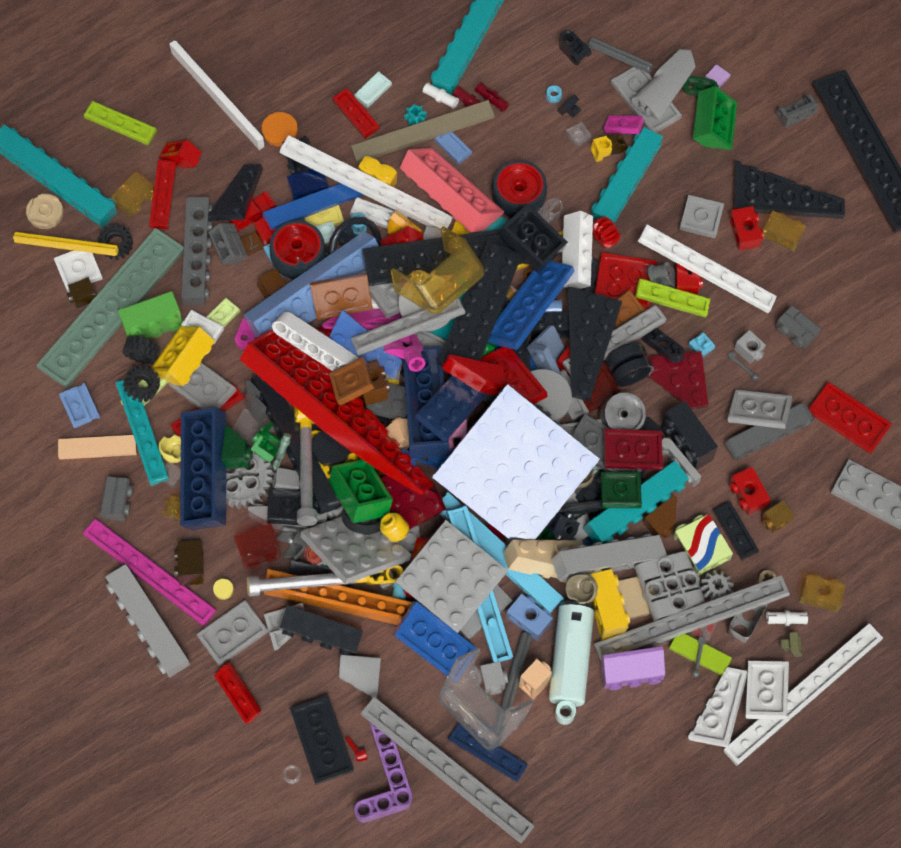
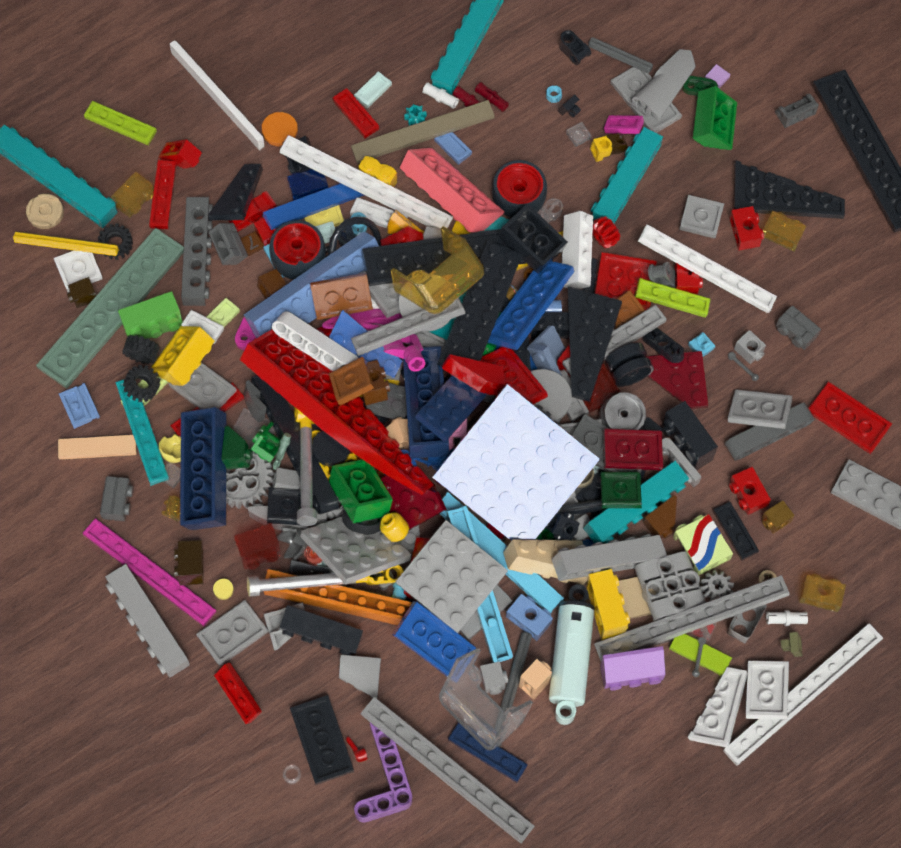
dark tan hair [565,573,598,604] -> none

